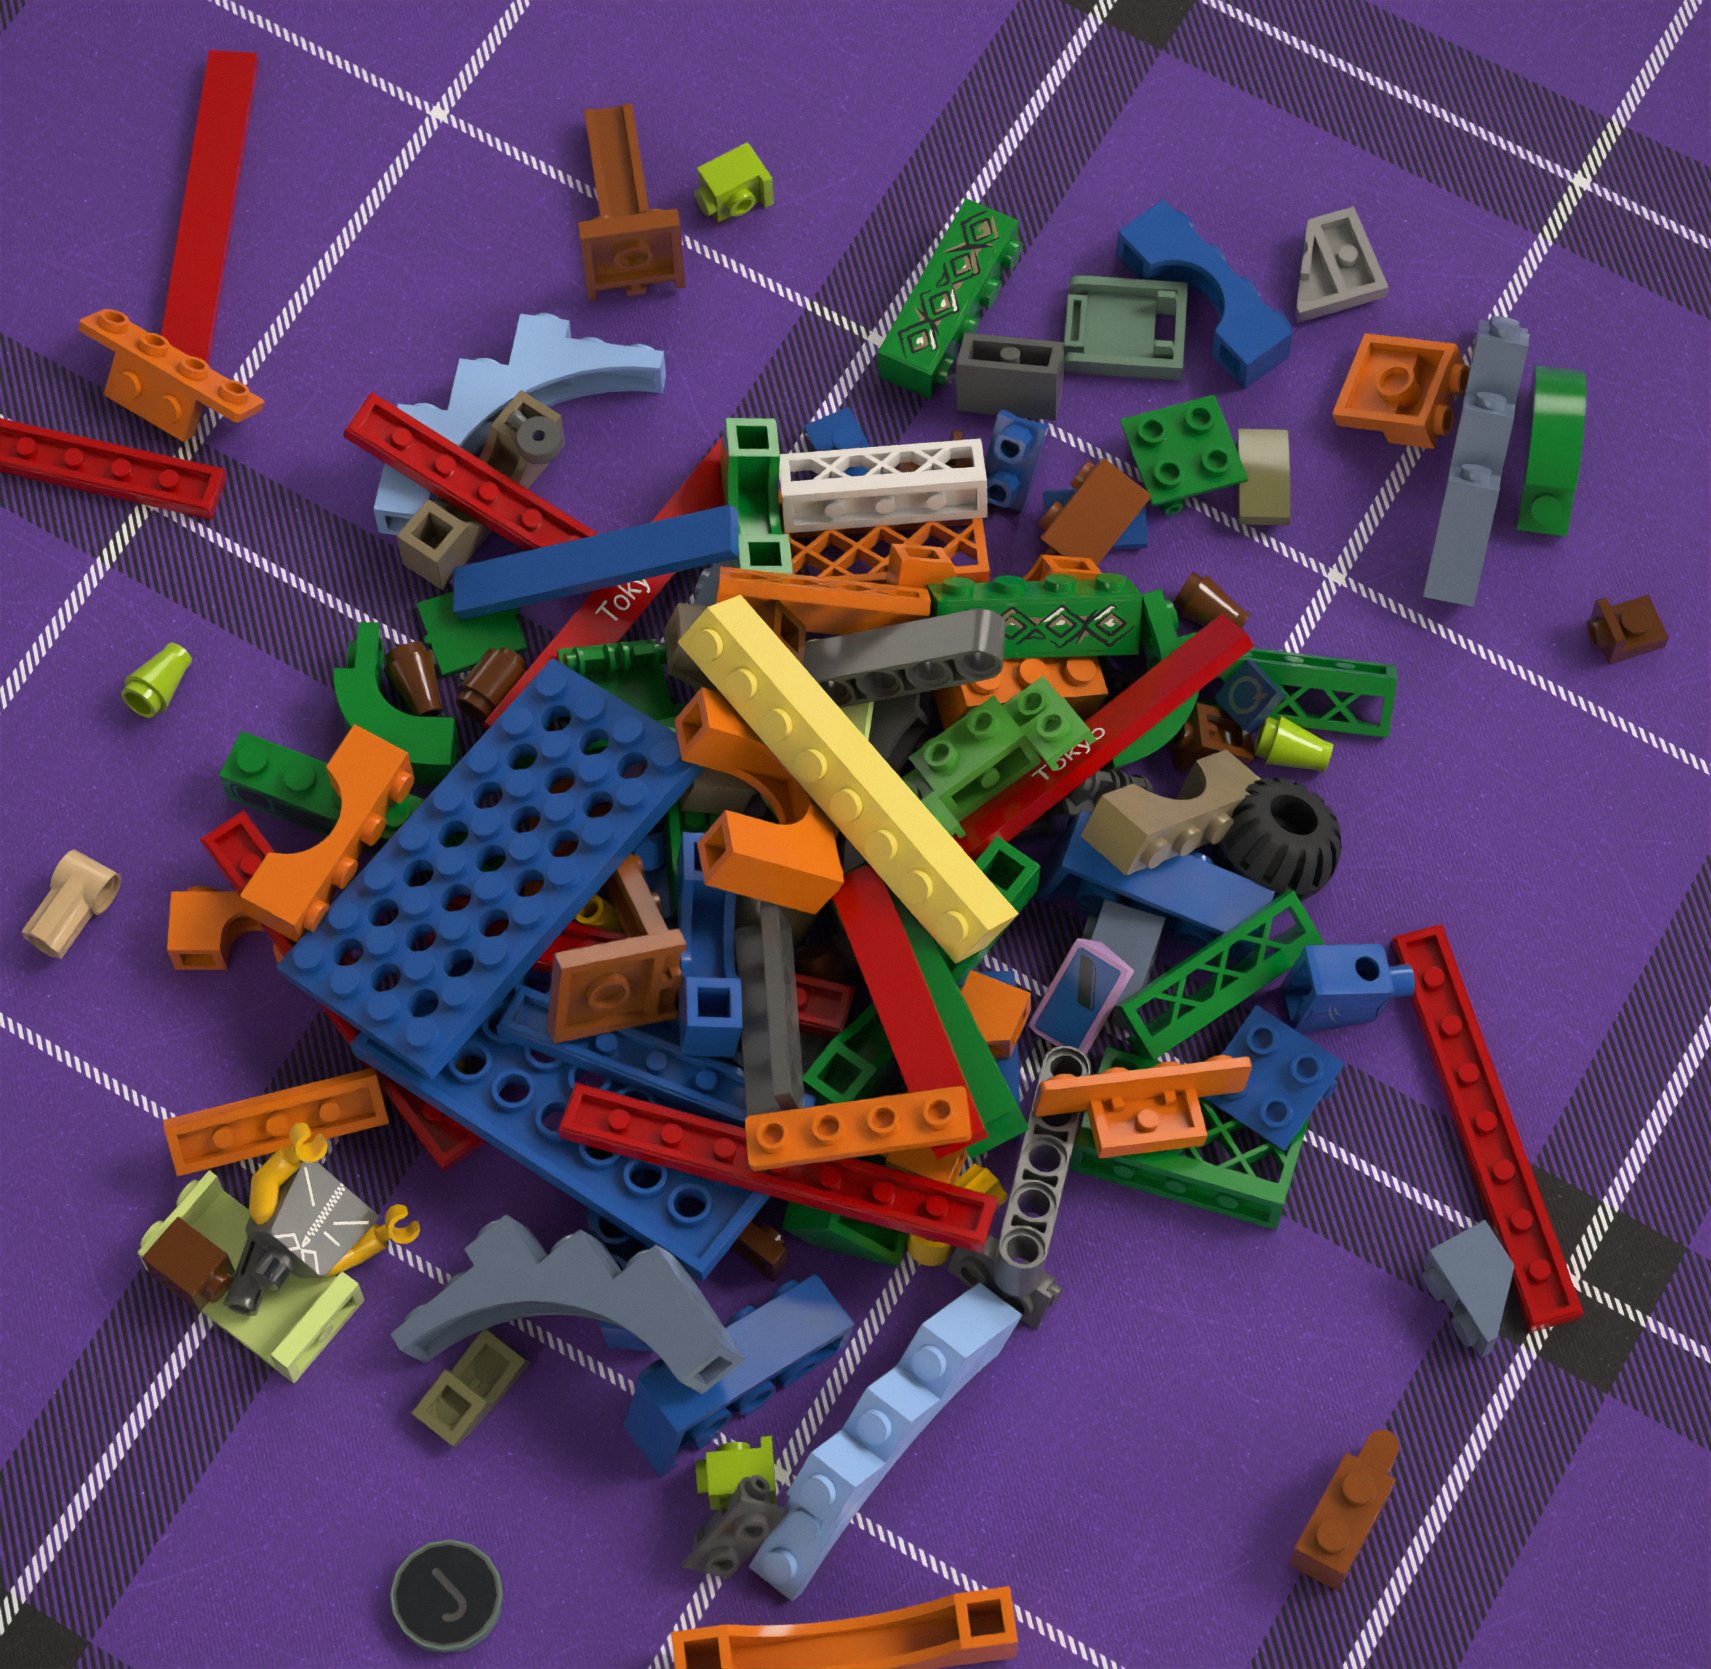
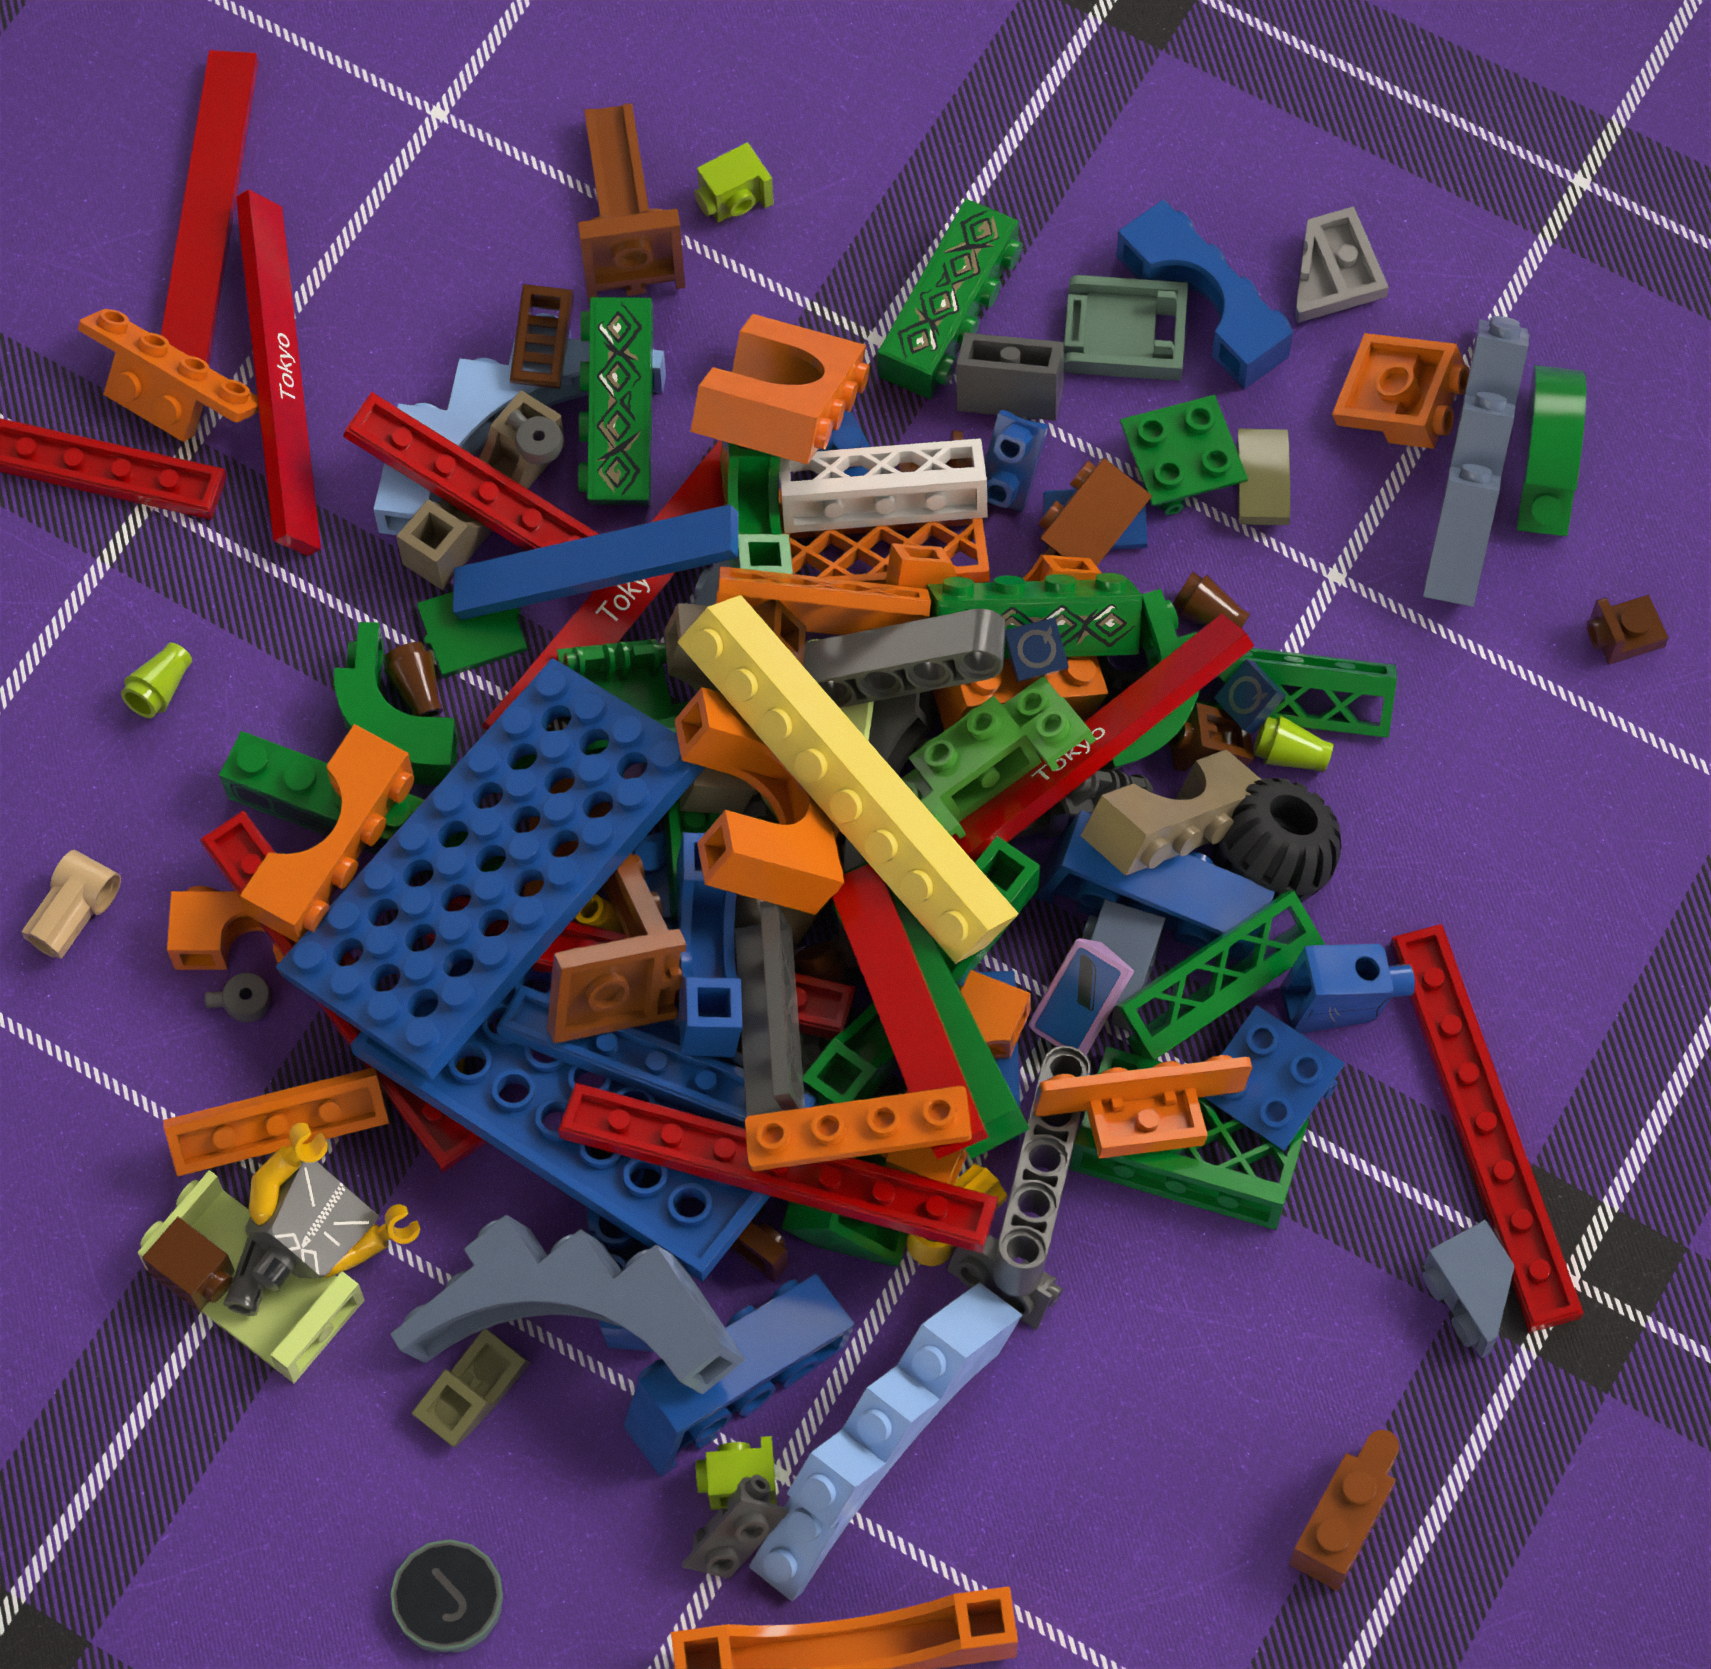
reddish brown brick [455,647,526,724] -> none
none -> dark grey piece [205,972,272,1023]
none -> red tile [236,189,321,556]
none -> reddish brown slope [510,284,574,389]
none -> green brick [578,297,653,506]
none -> orange arch [690,314,870,465]
none -> dark blue tile [1005,617,1069,683]

